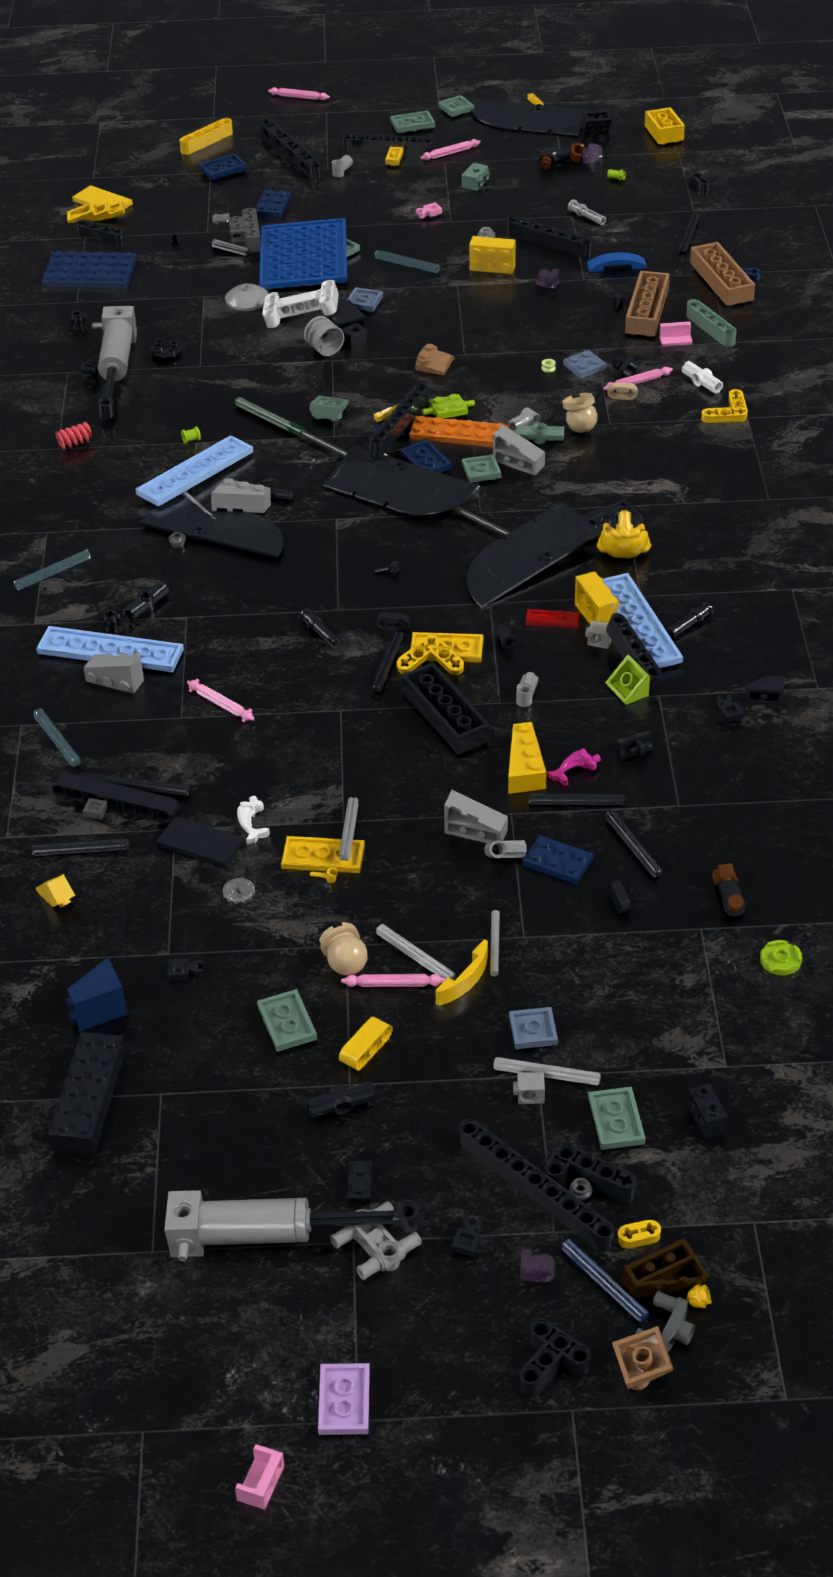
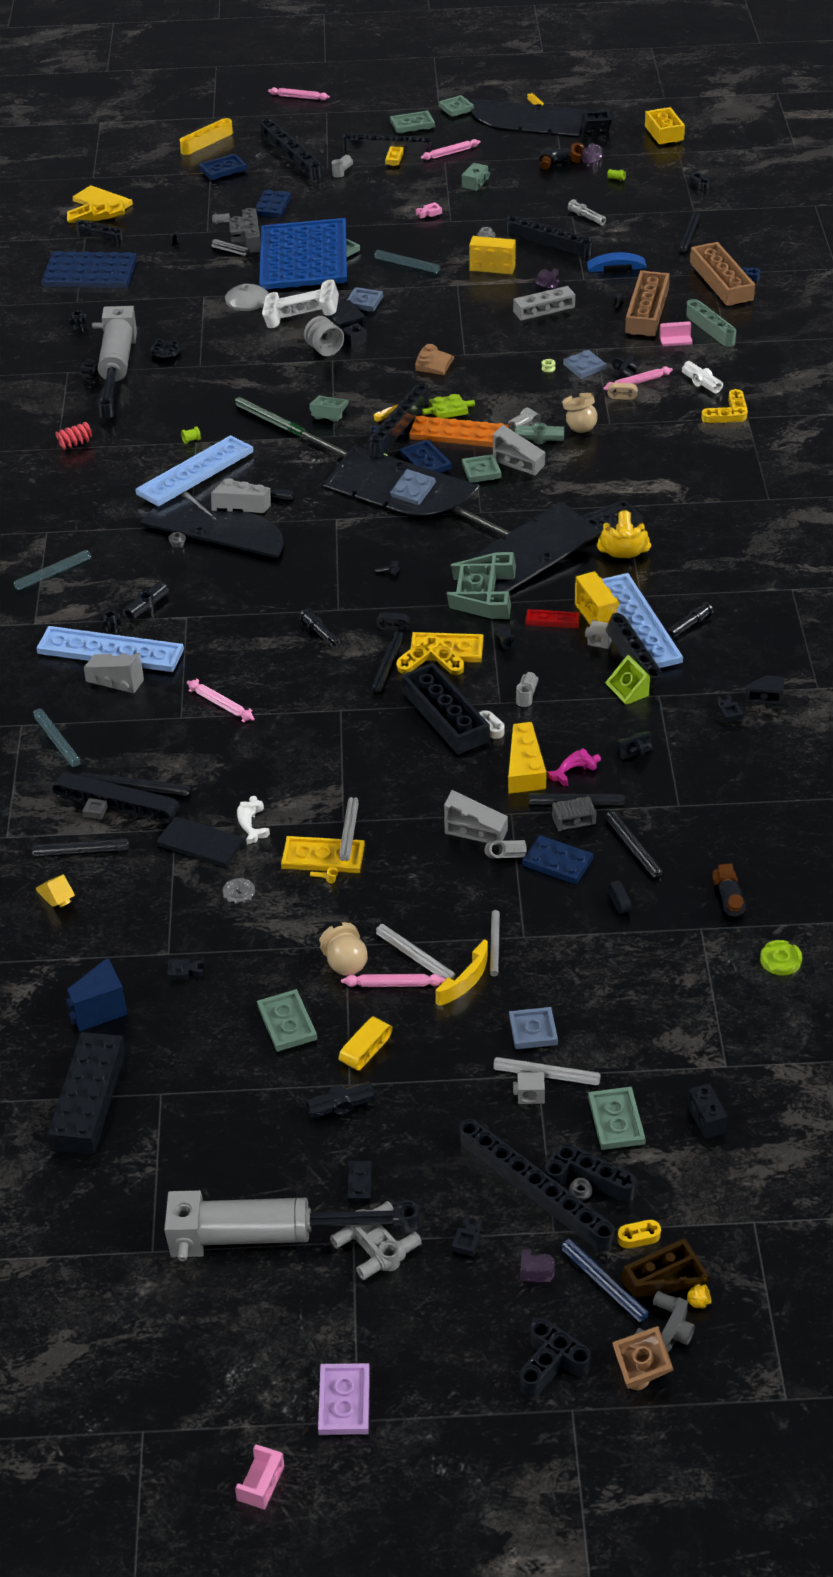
none -> sand blue plate [390,469,436,506]
none -> sand green wedge [447,552,516,619]
none -> white beam [479,711,504,739]
none -> light grey brick [513,286,575,320]
none -> dark grey brick [552,796,596,831]

